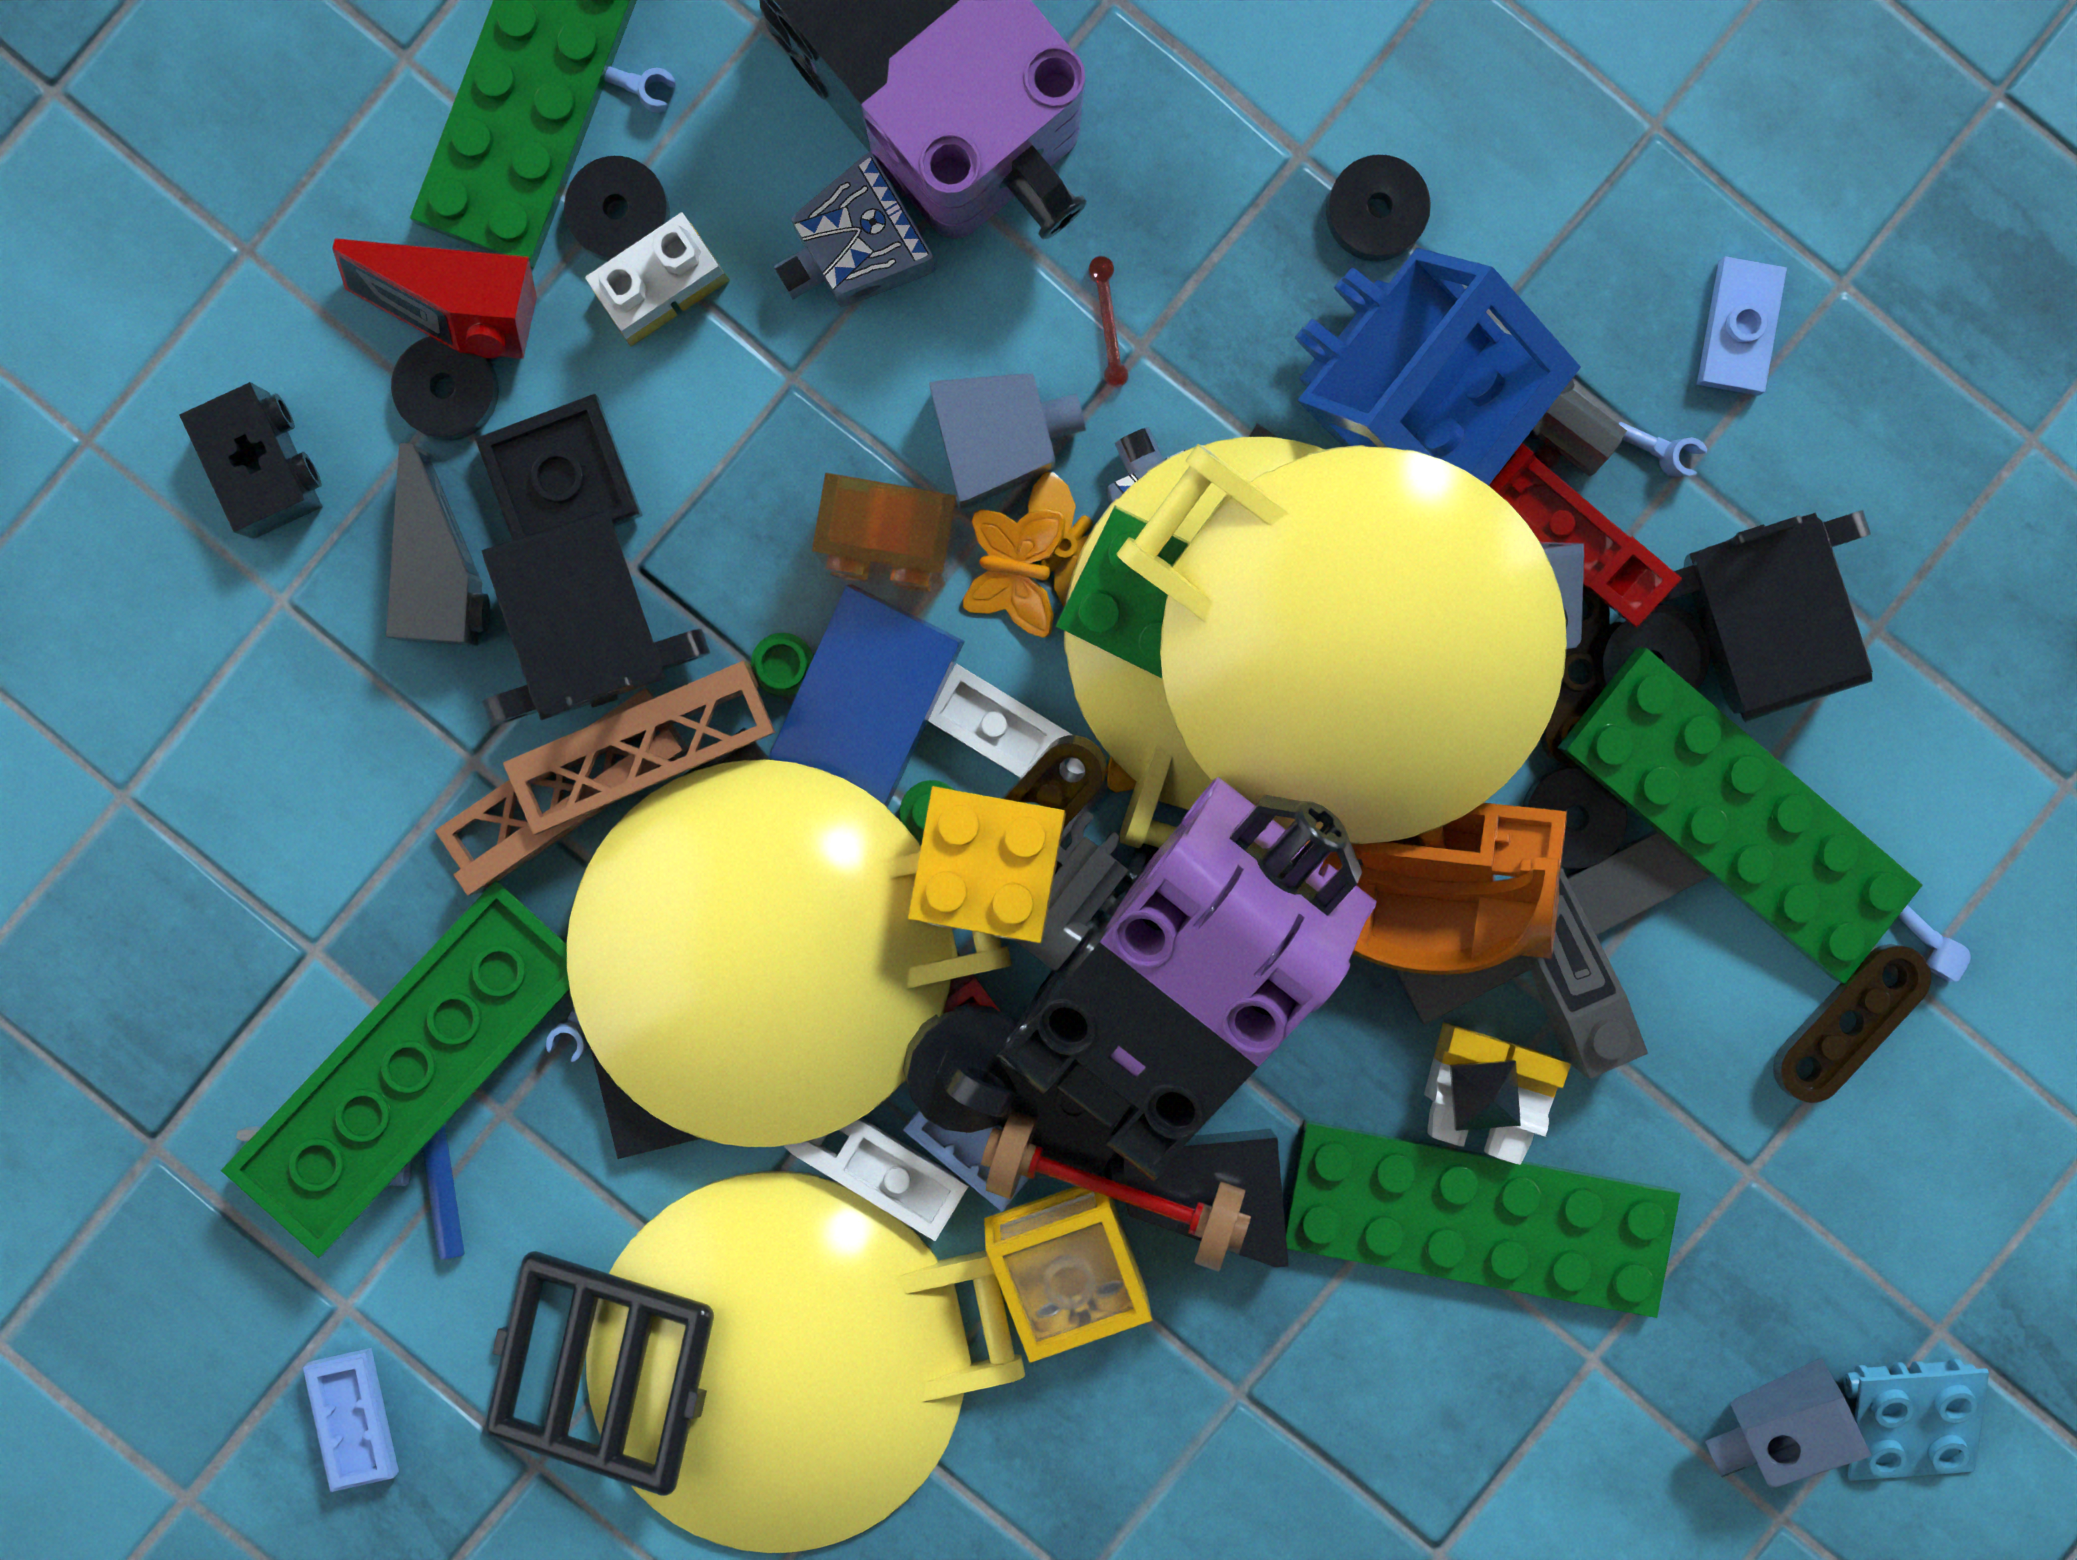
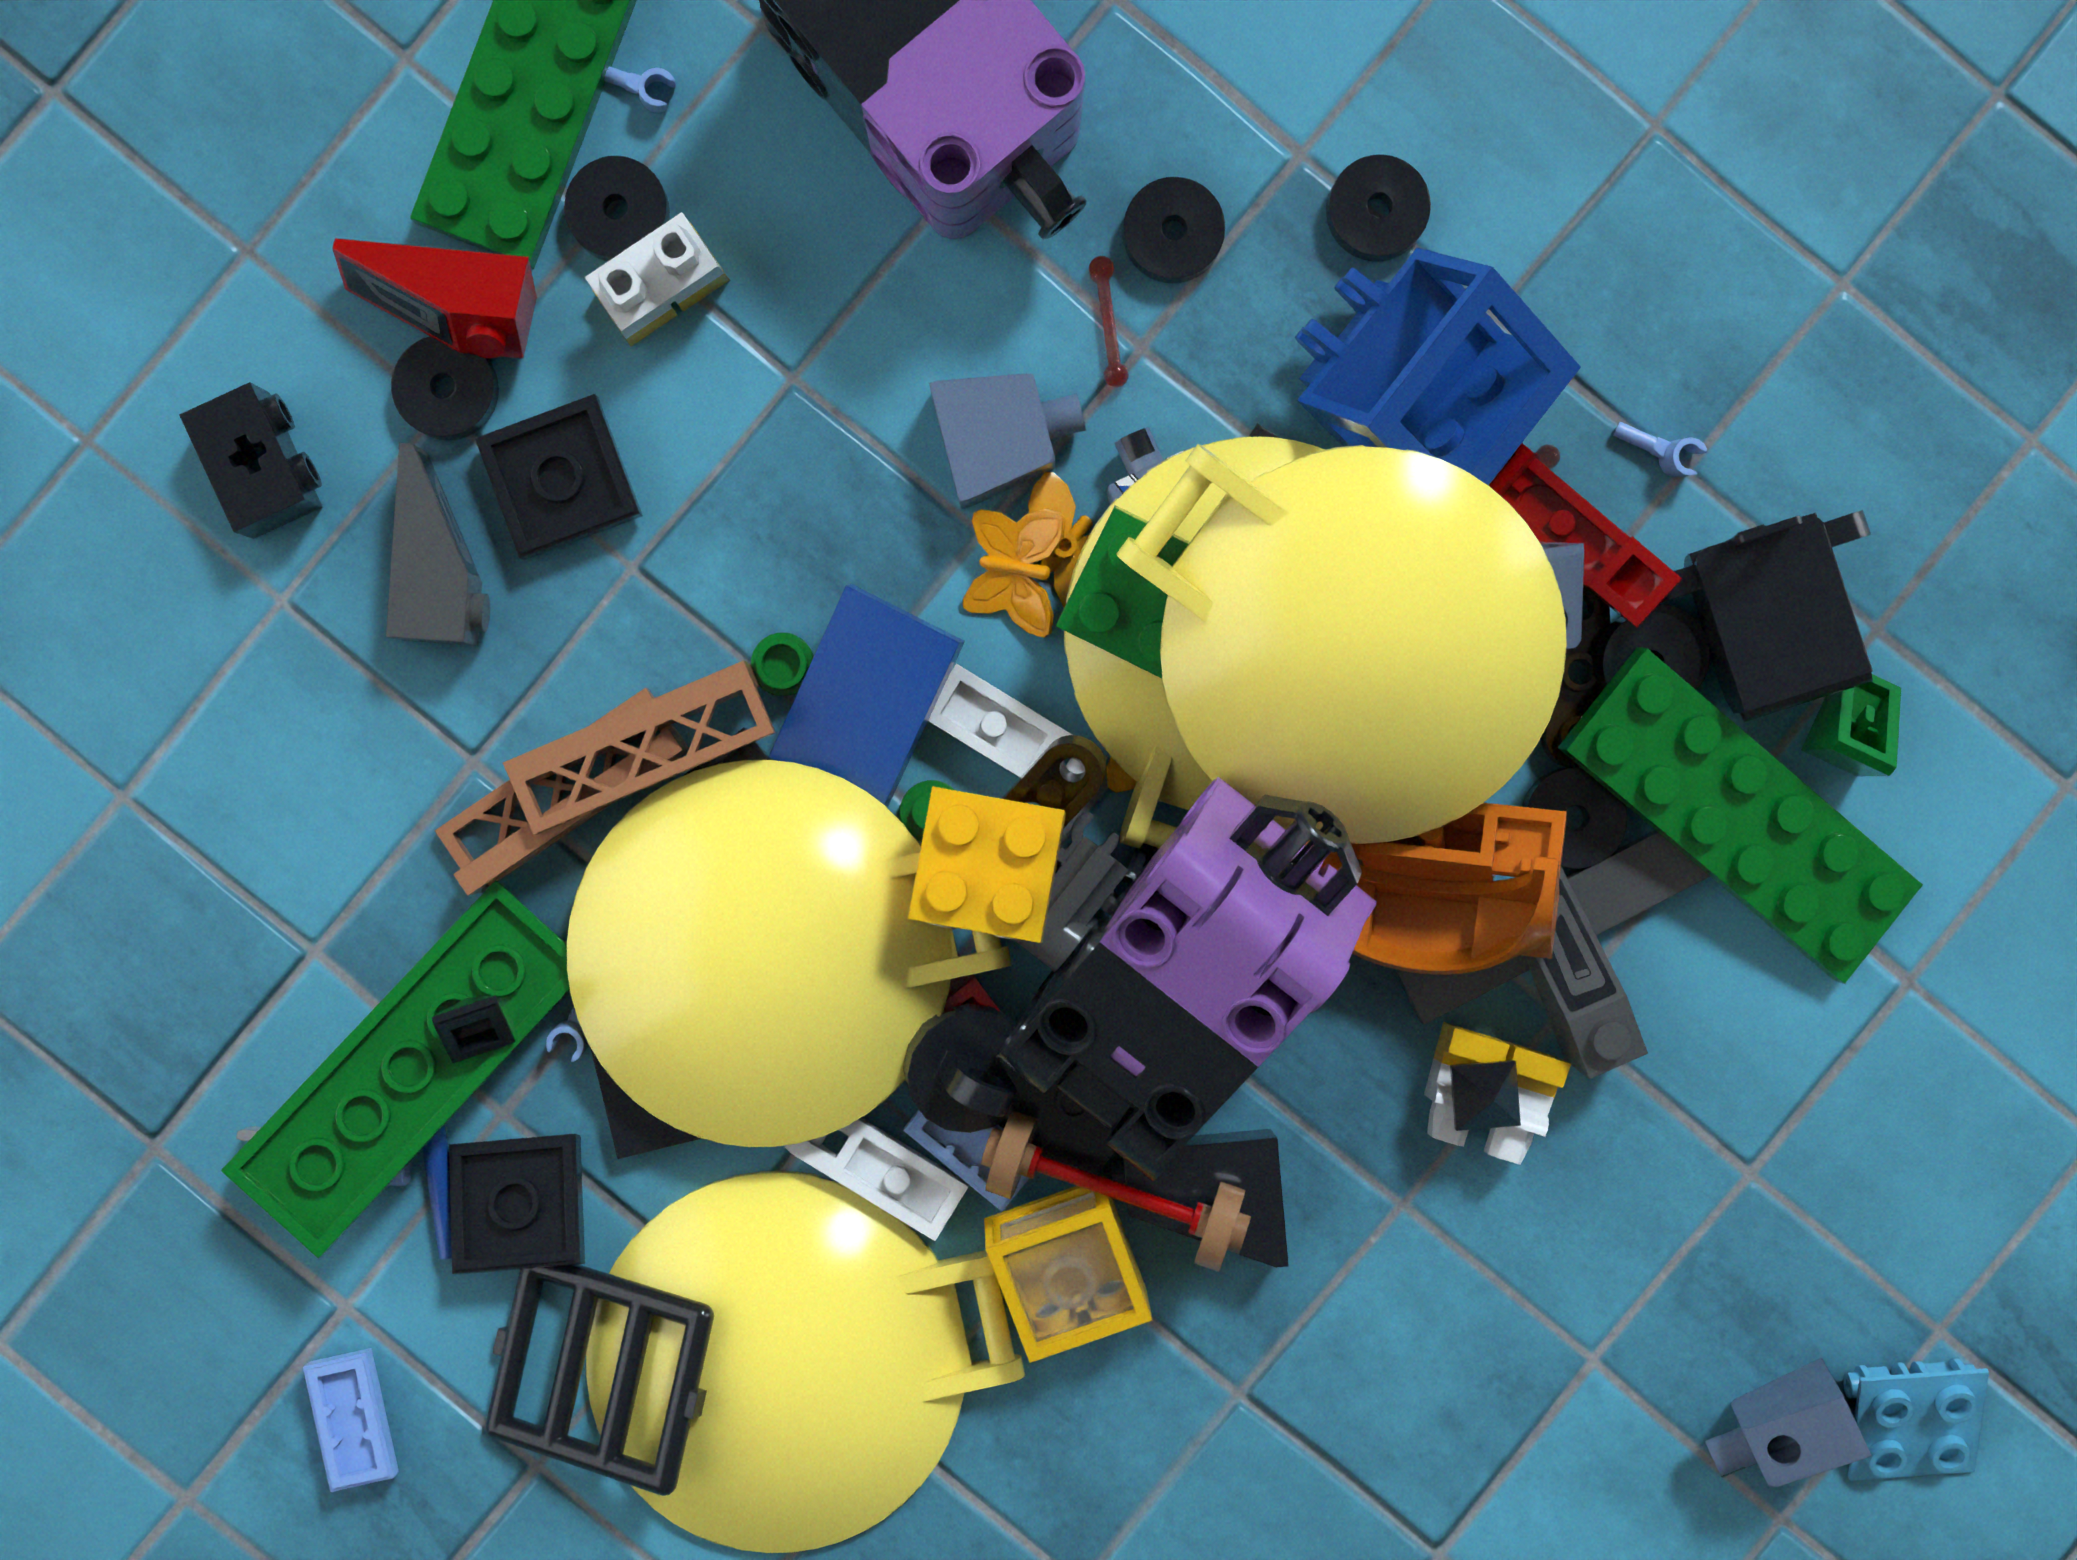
black piece [481,510,710,726] -> none
torso [773,152,936,307] -> none
clear orange brick [812,472,959,593] -> none
green plate [1285,1120,1681,1318] -> none
dark grey piece [1527,380,1627,476] -> none
light blue plate [1697,256,1787,396] -> none
dark brown plate [1773,944,1931,1103] -> none
light blue hand [1898,905,1971,982] -> none
none -> black slope [432,995,515,1063]
none -> black plate [449,1134,585,1275]
none -> black piece [1123,177,1225,283]
none -> green slope [1801,674,1901,777]

